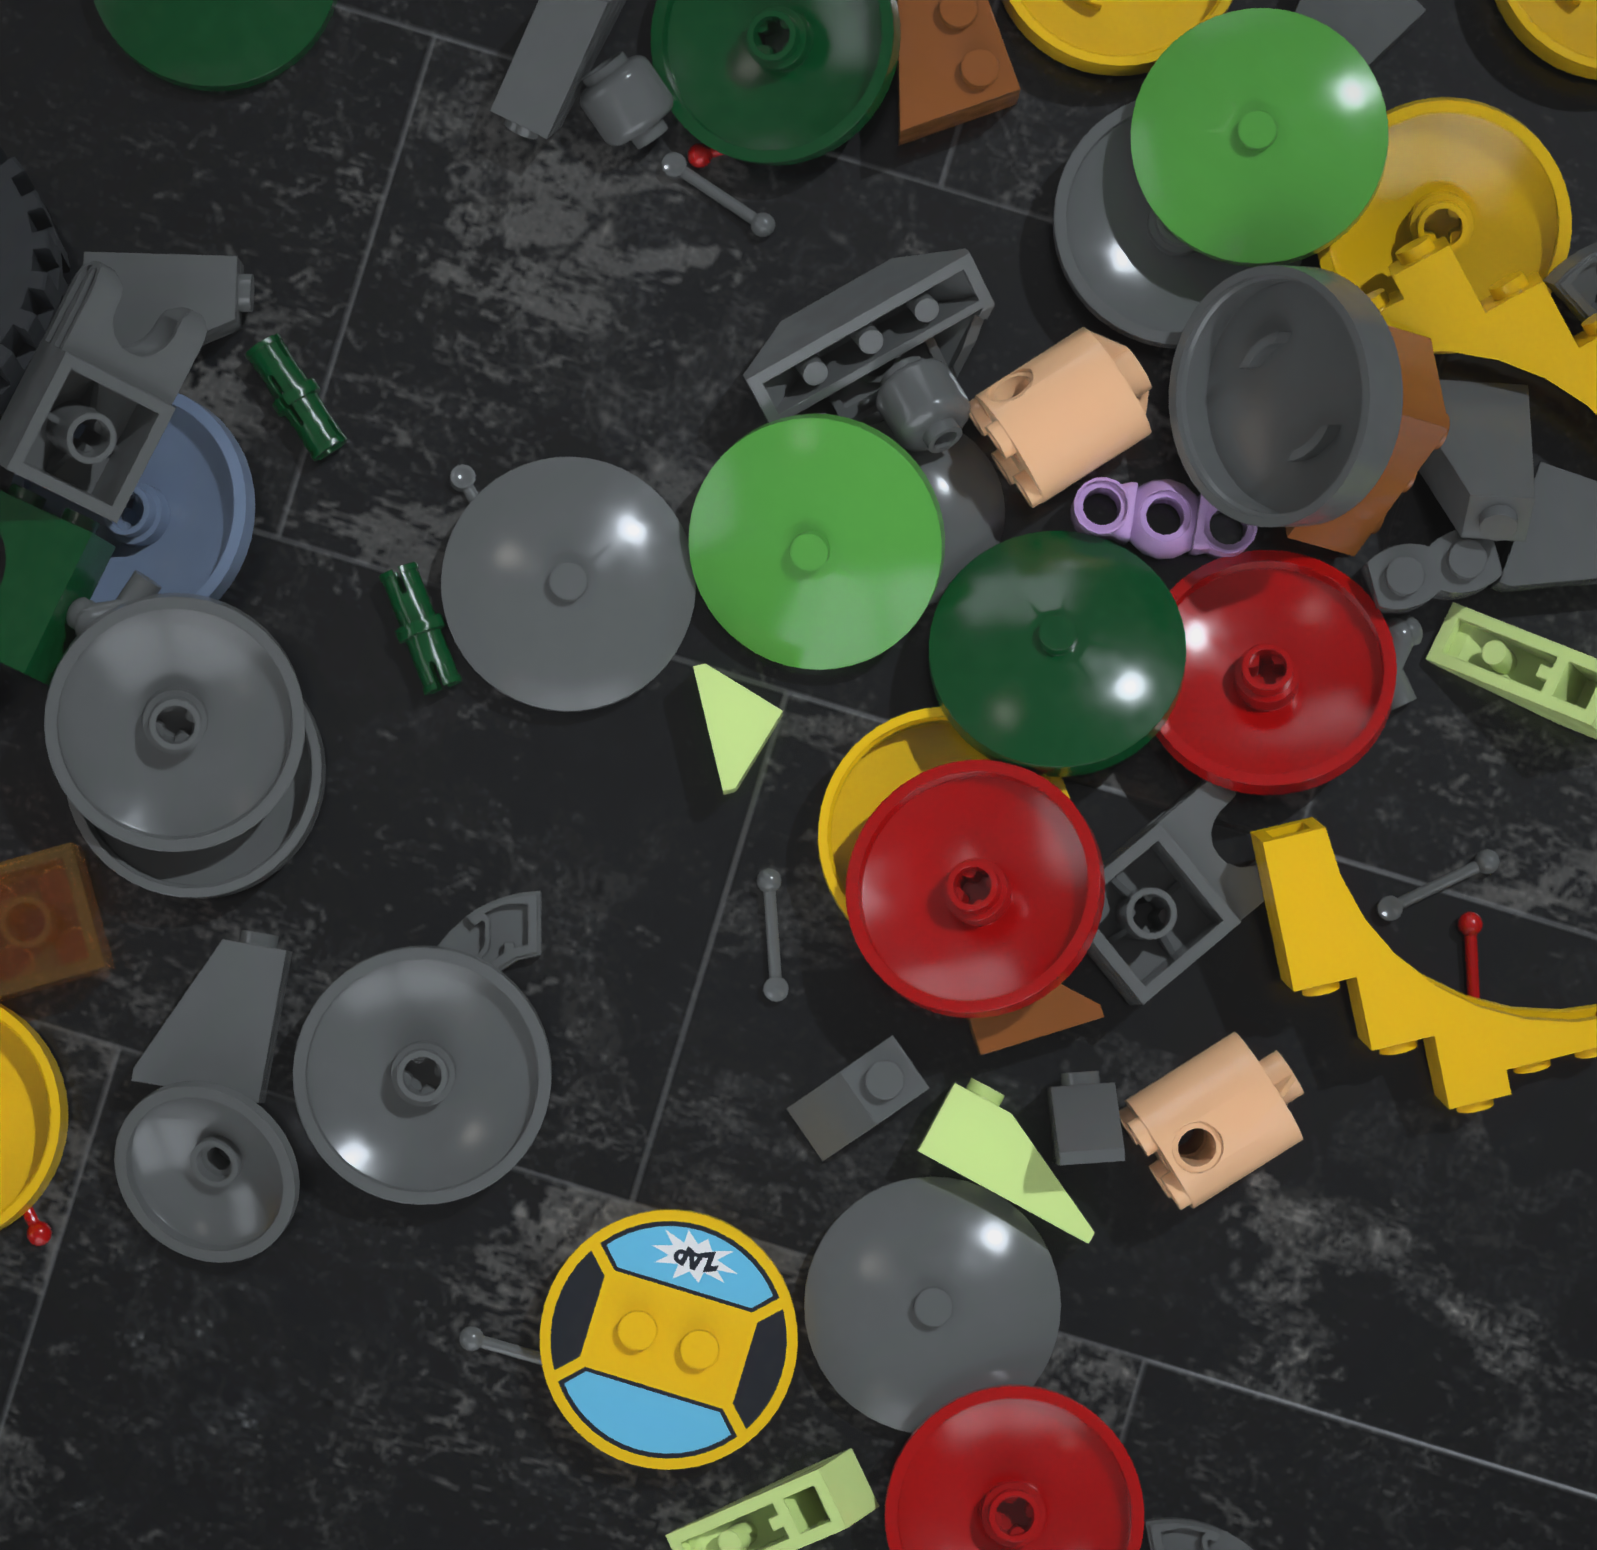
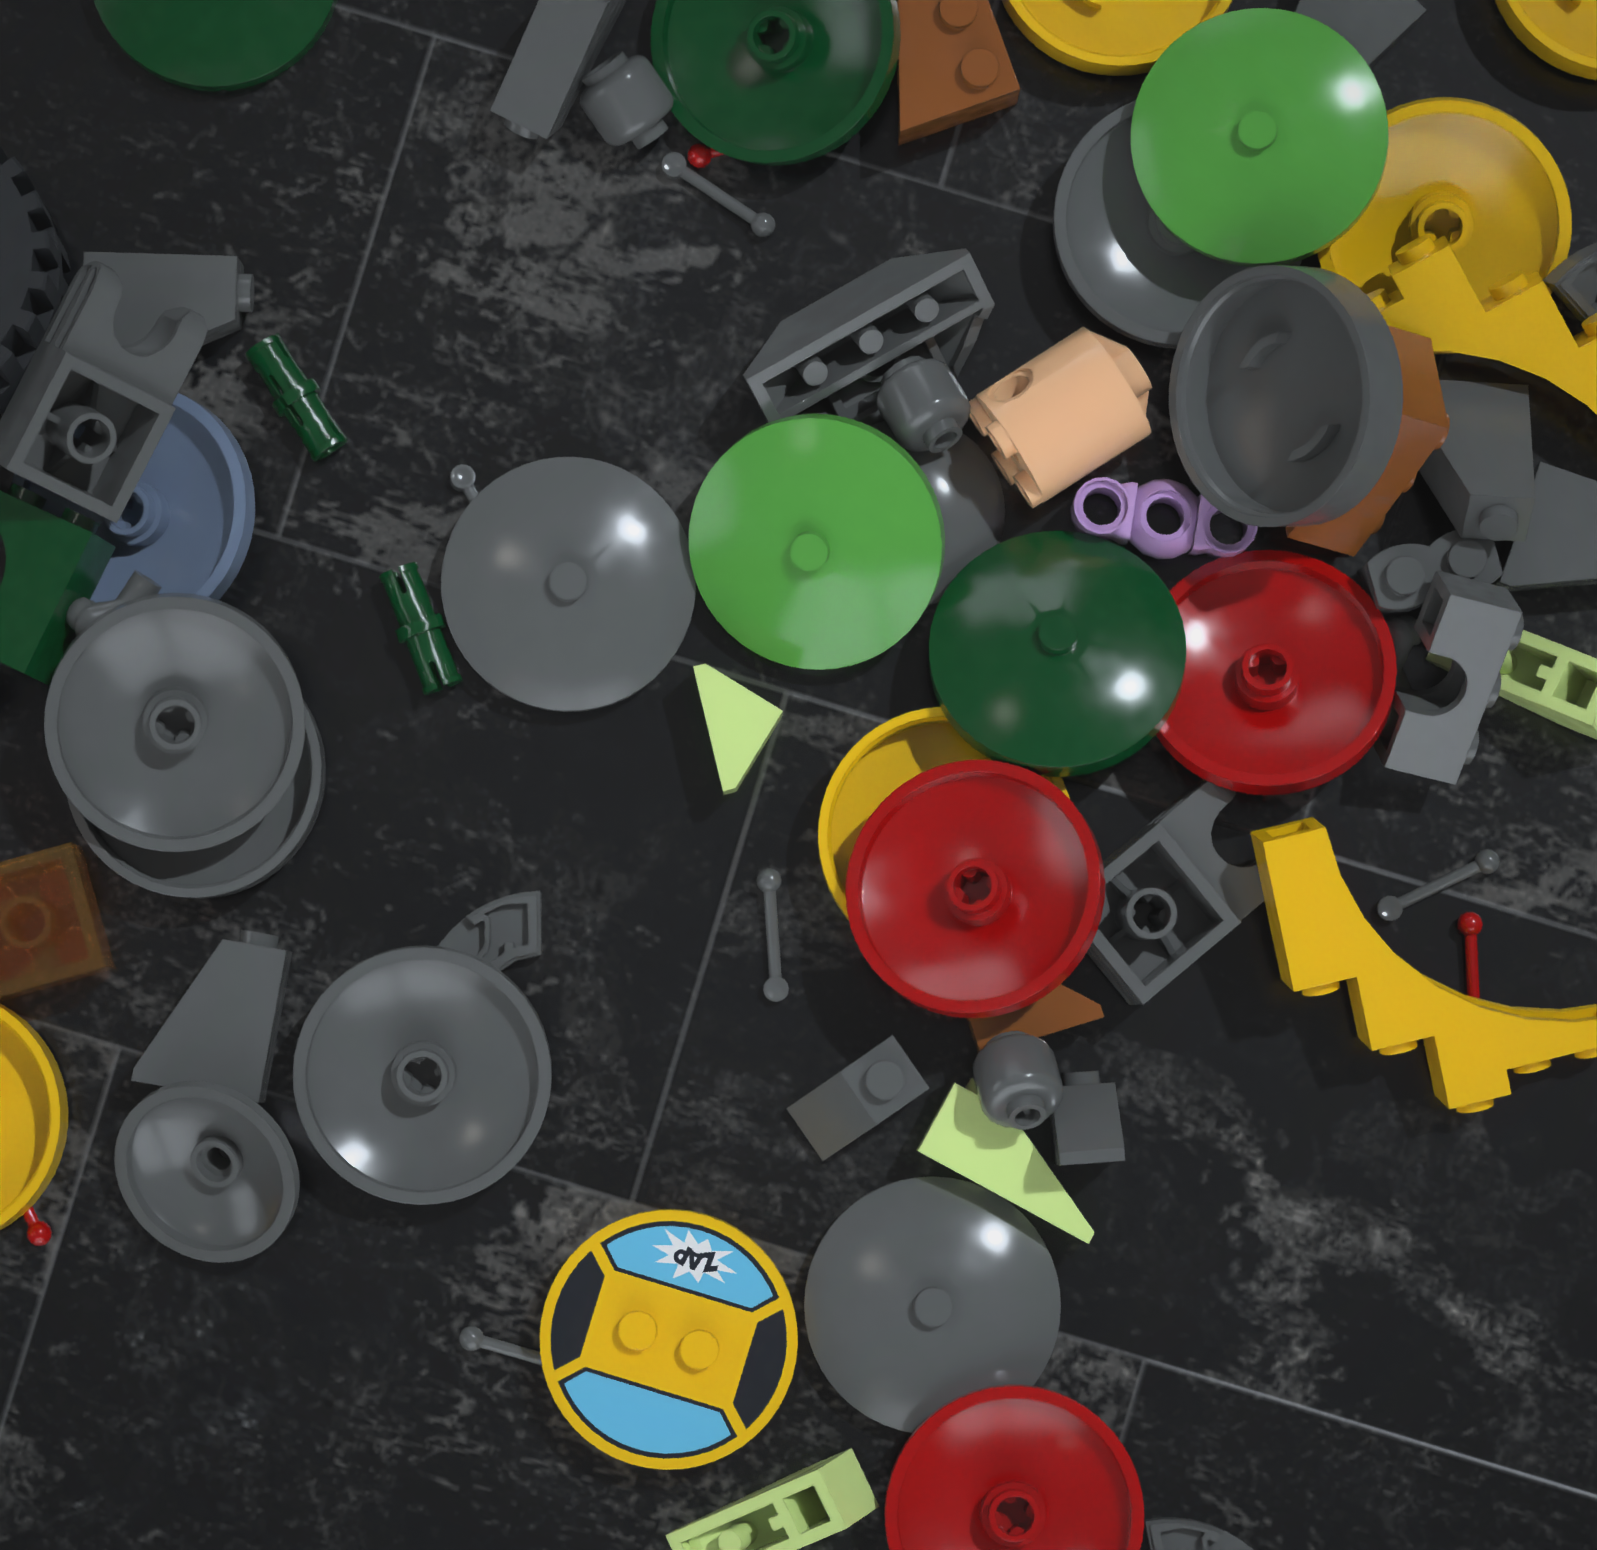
light nougat cylinder [1119,1032,1304,1210] -> none
none -> dark grey head [973,1031,1063,1130]
none -> dark grey arch [1373,570,1524,785]

